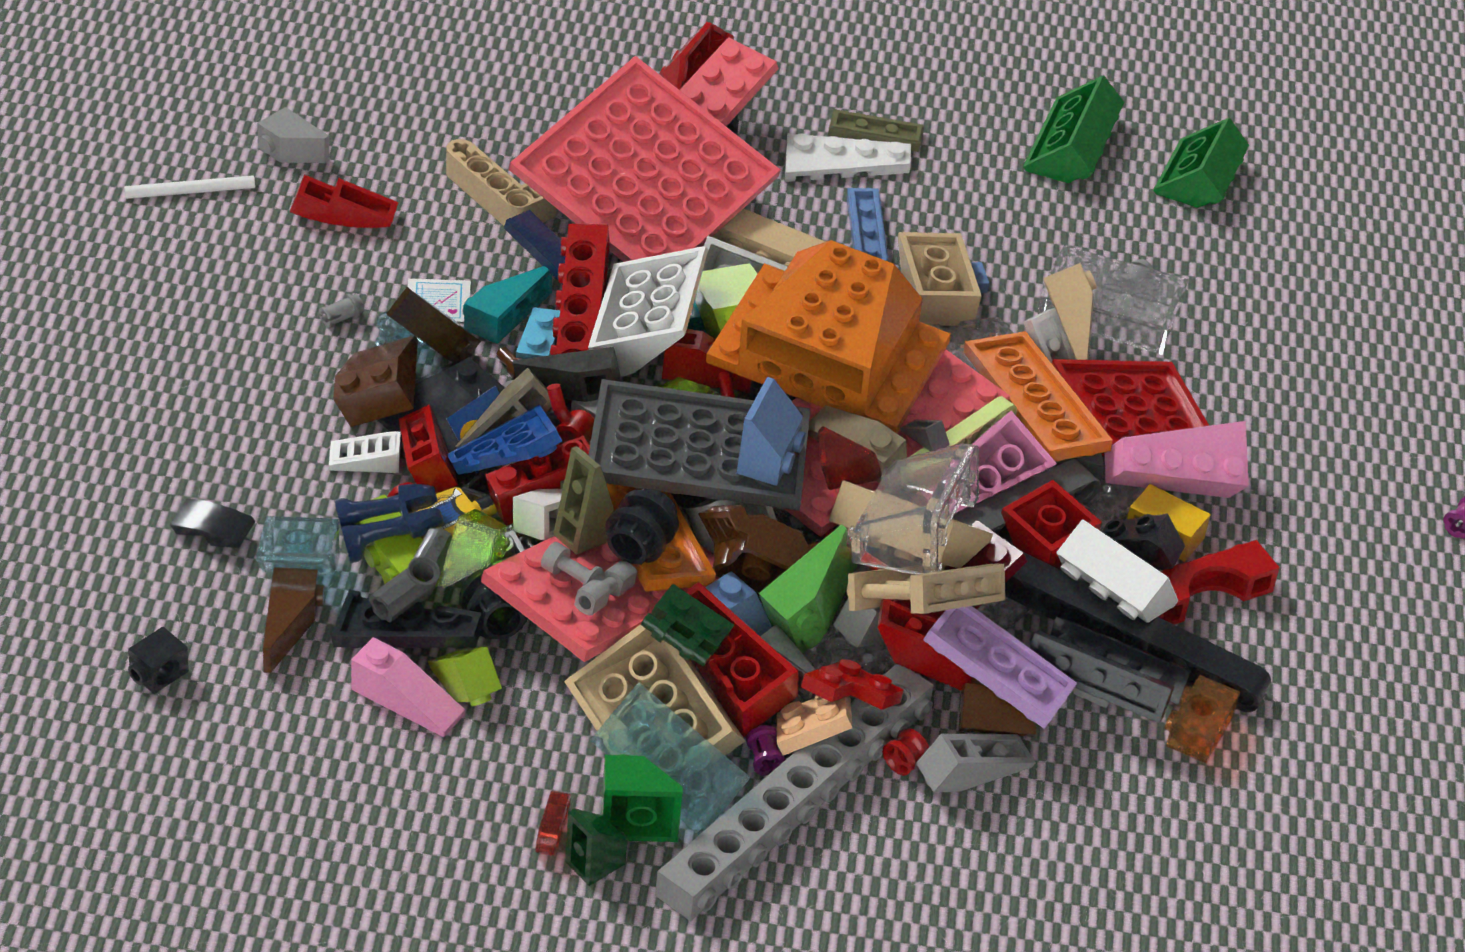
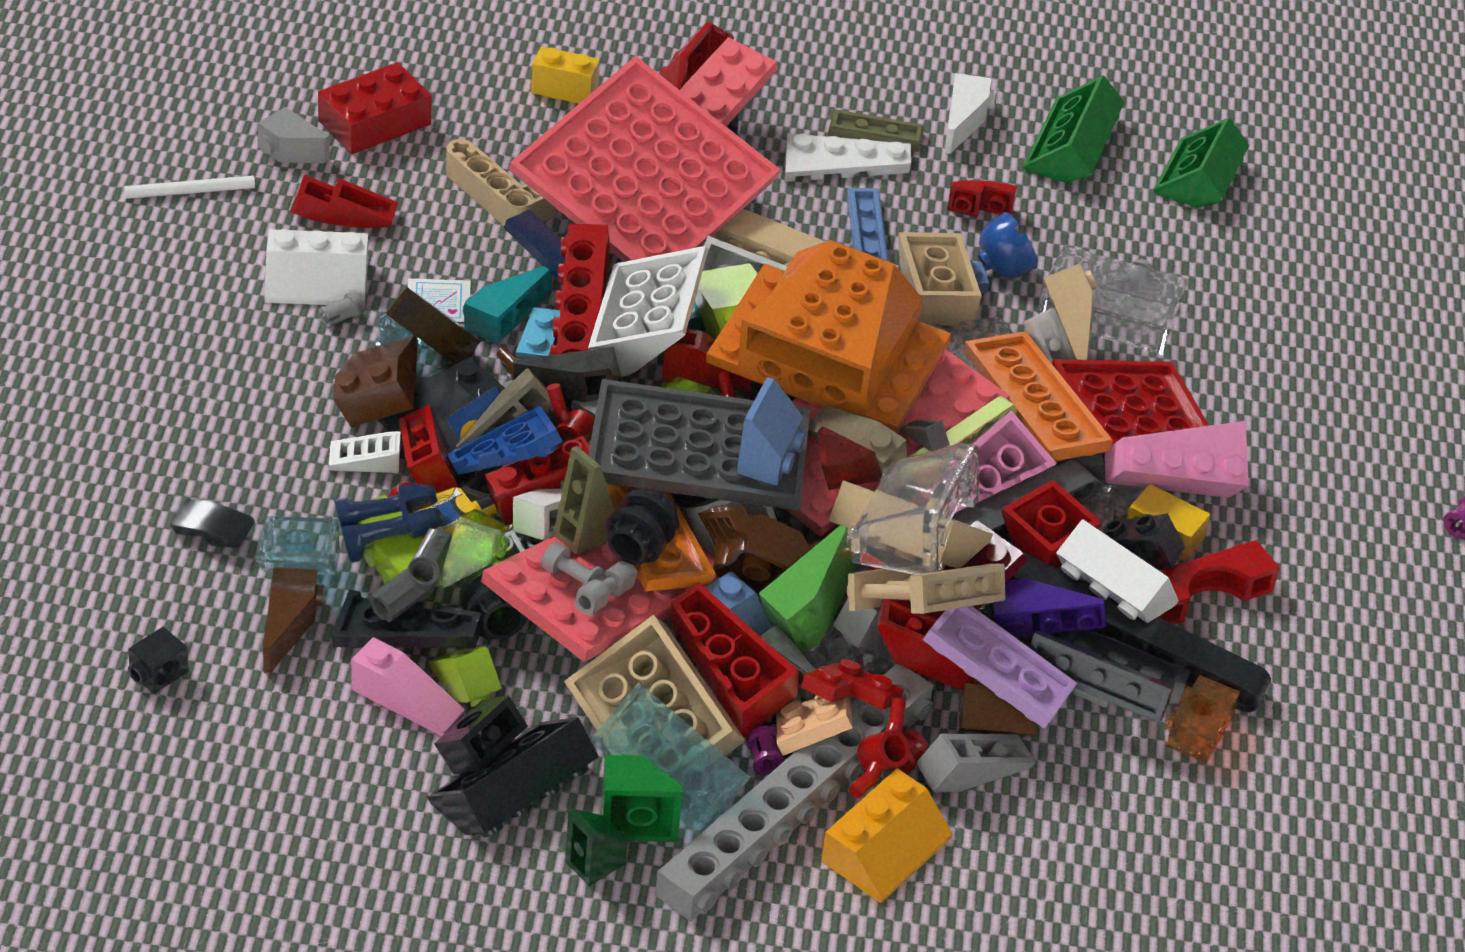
clear red beam [535,790,571,857] -> none
dark green plate [641,584,734,667] -> none
none -> white slope [265,229,368,307]
none -> red brick [318,62,432,155]
none -> black slope [427,717,599,838]
none -> black brick [434,695,528,775]
none -> yellow brick [531,46,600,104]
none -> light orange slope [821,768,952,903]
none -> red piece [849,698,910,799]
none -> white slope [944,73,996,154]
none -> red slope [947,180,1018,217]
none -> blue cylinder [978,212,1038,278]
none -> dark purple slope [993,579,1106,638]

